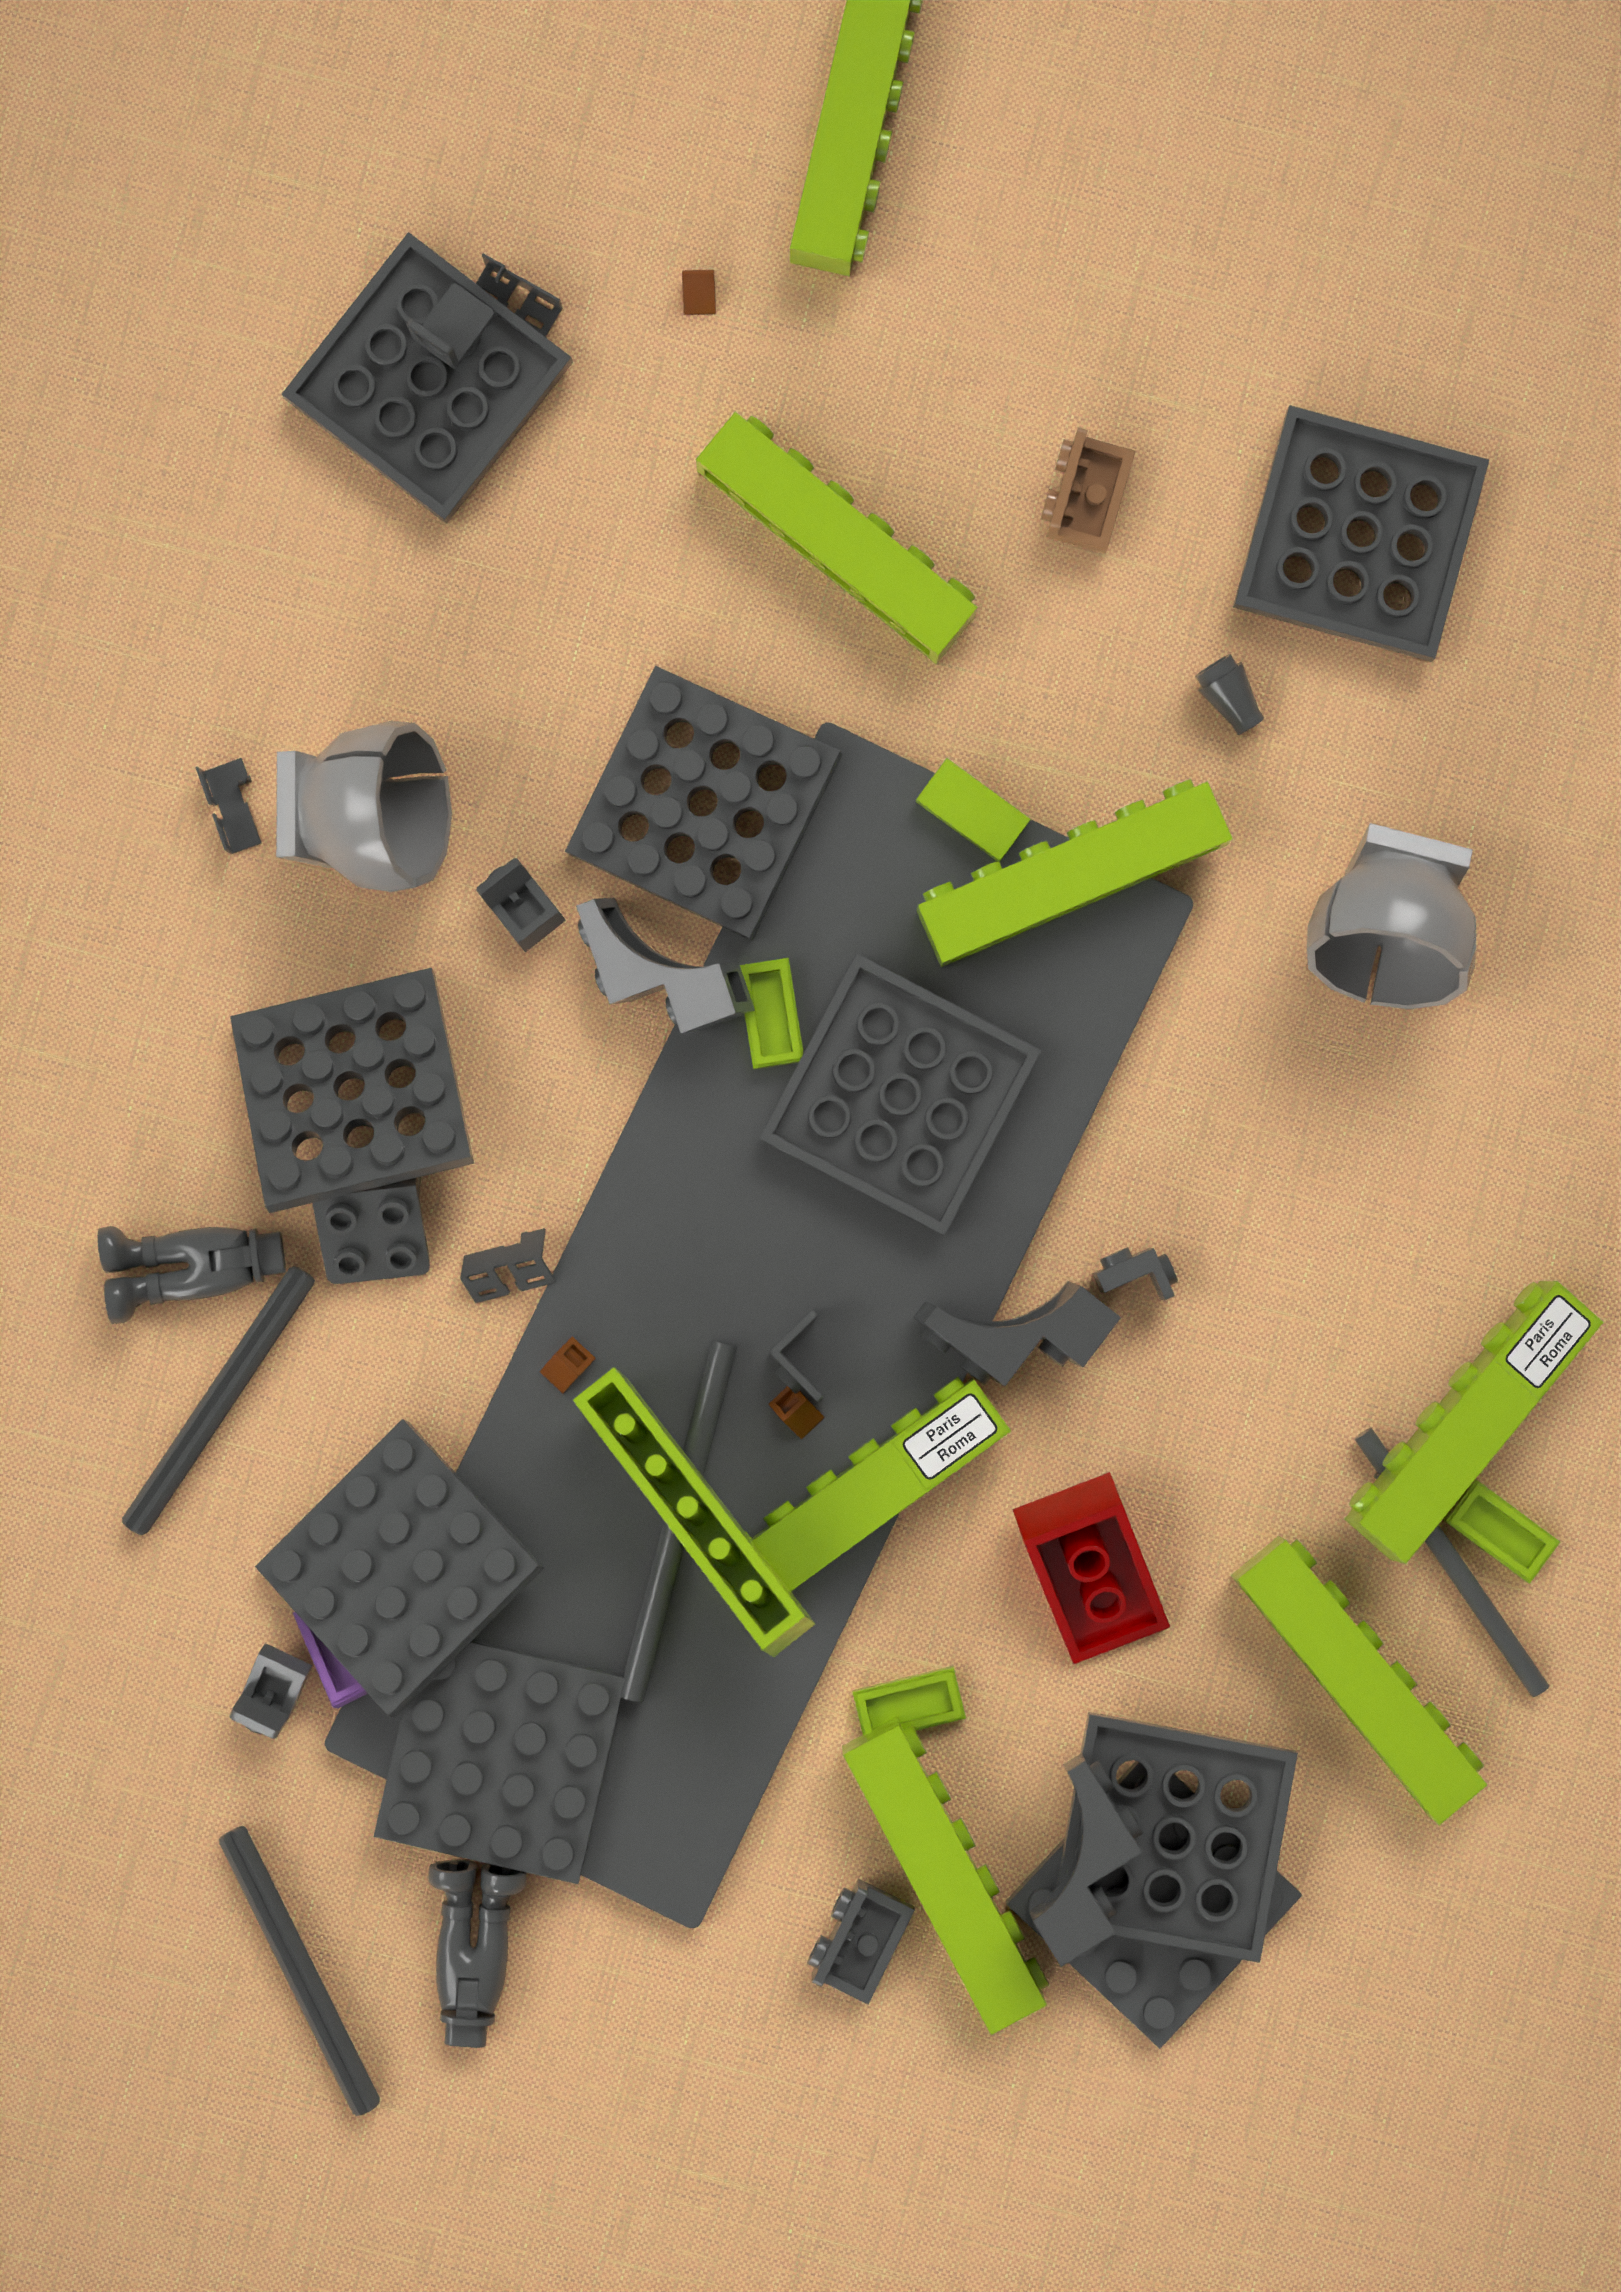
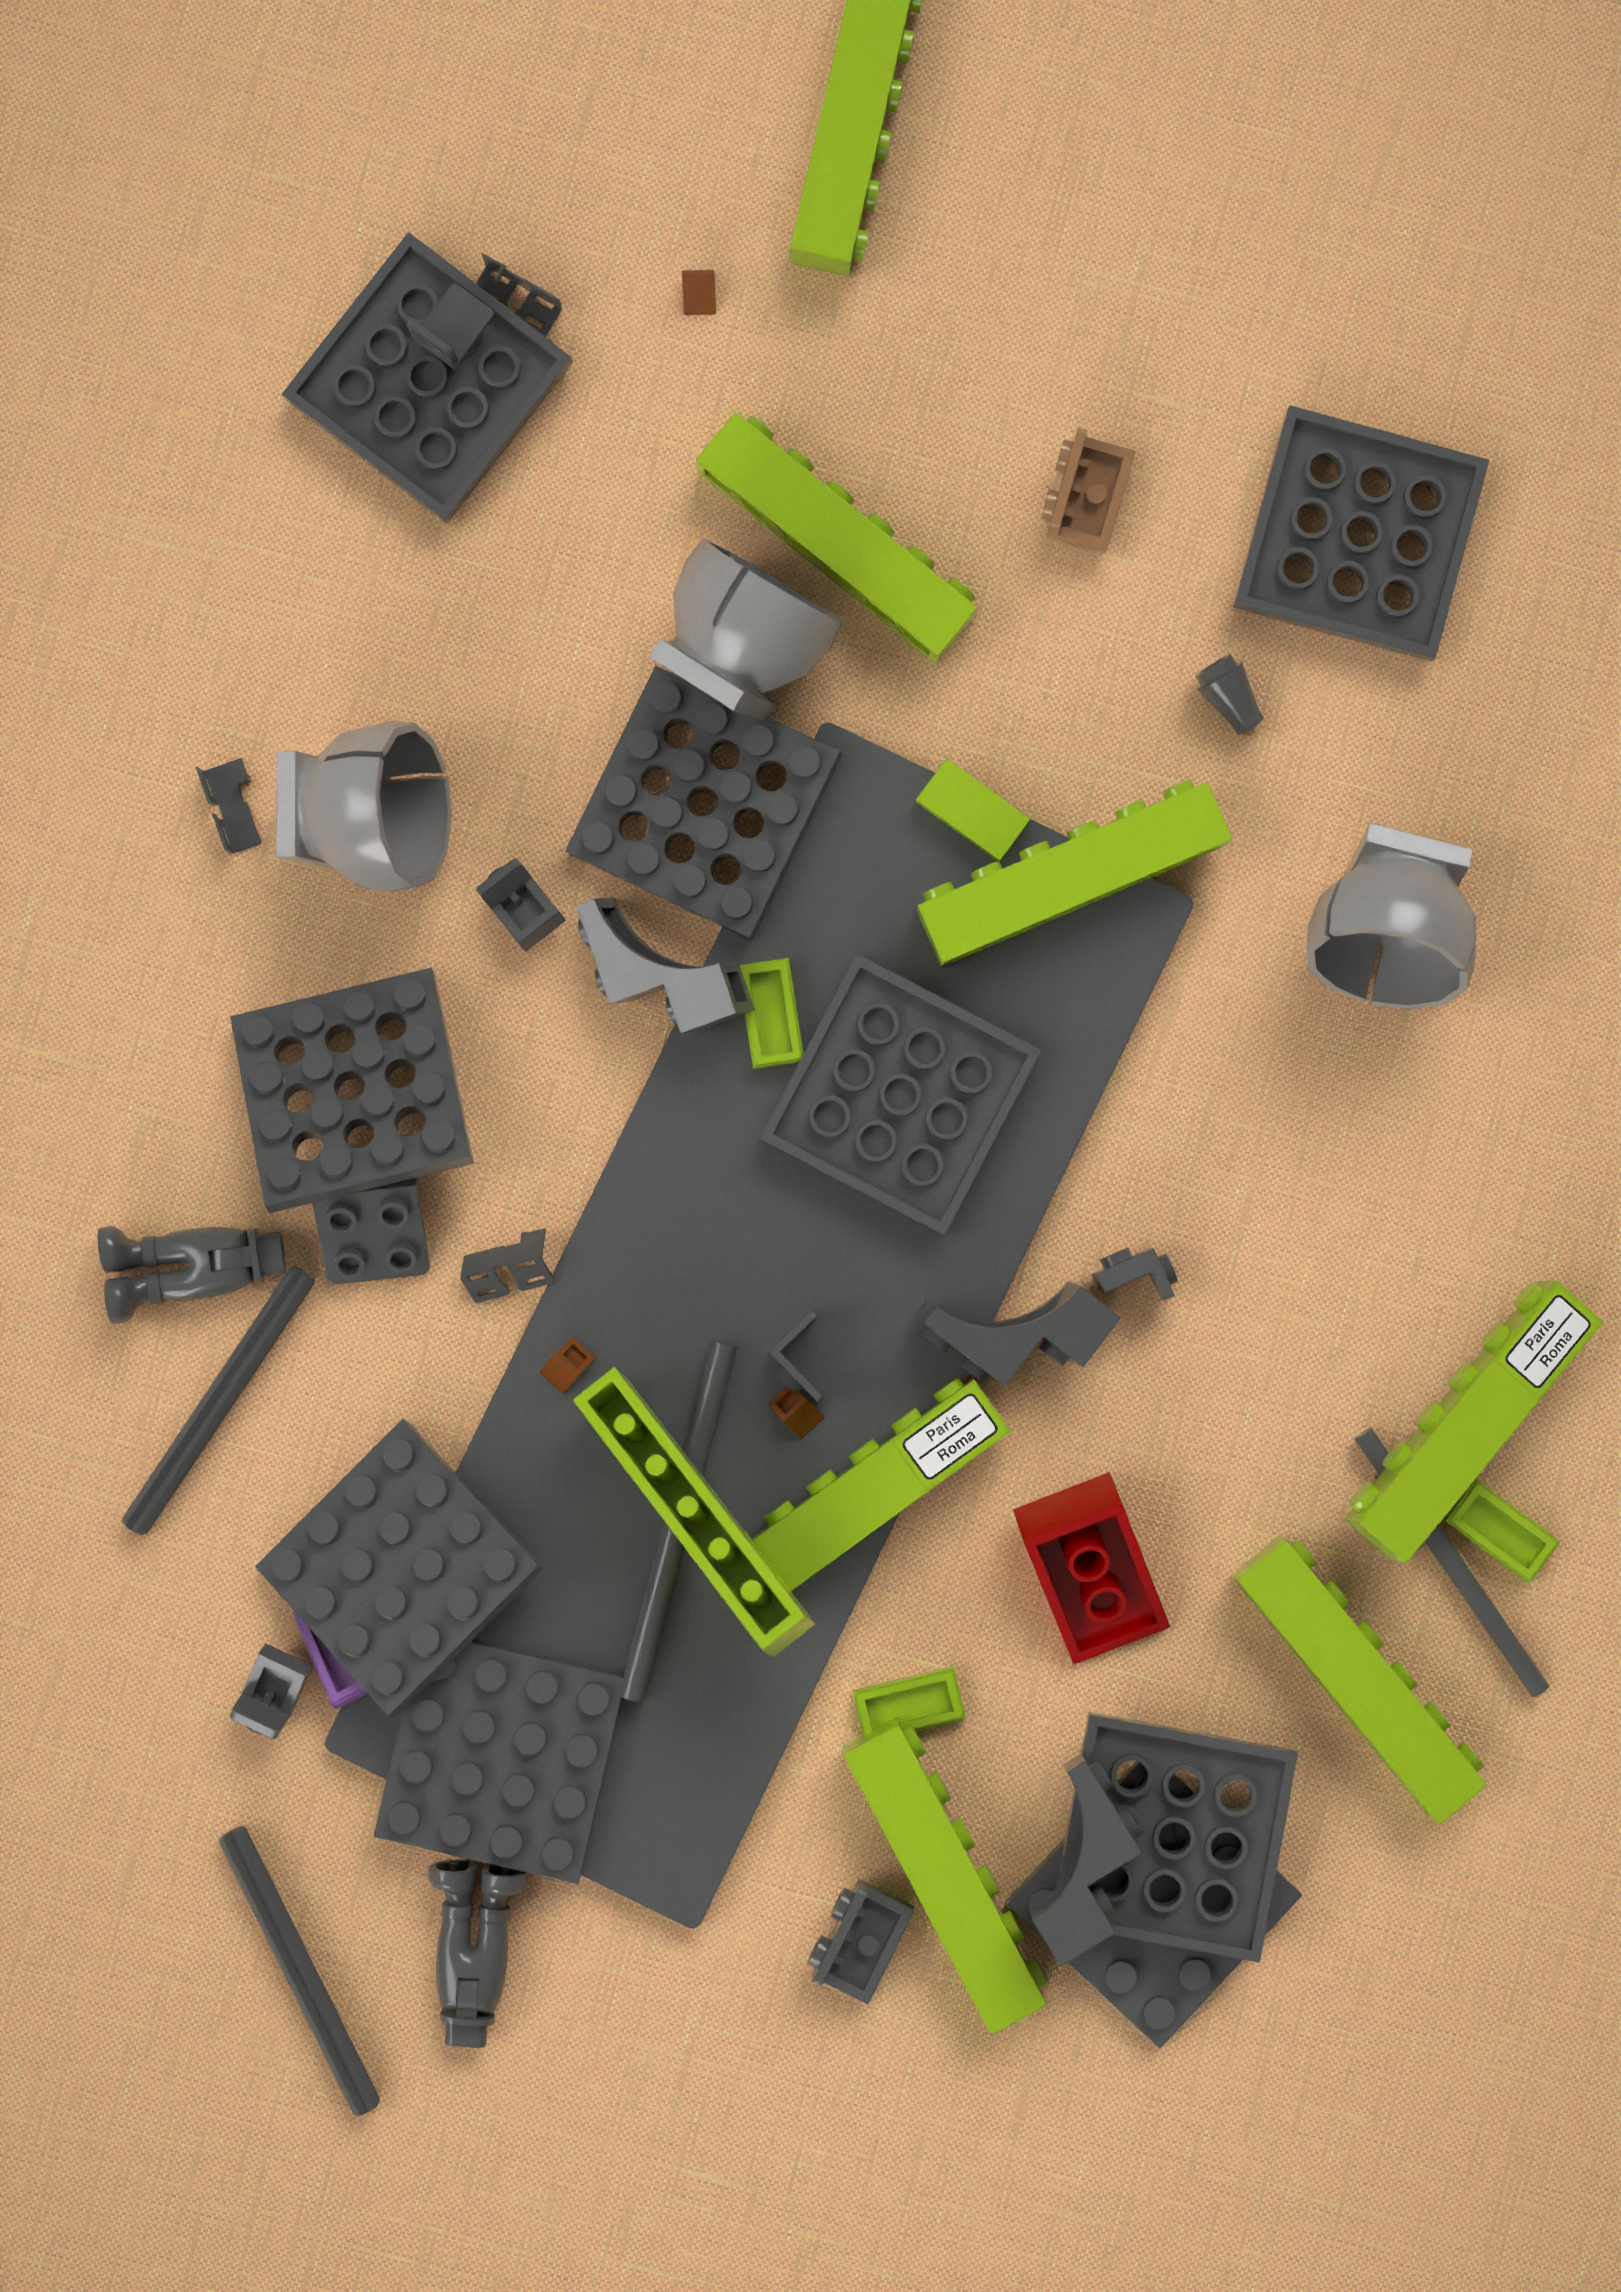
none -> light grey plate [649,539,842,720]

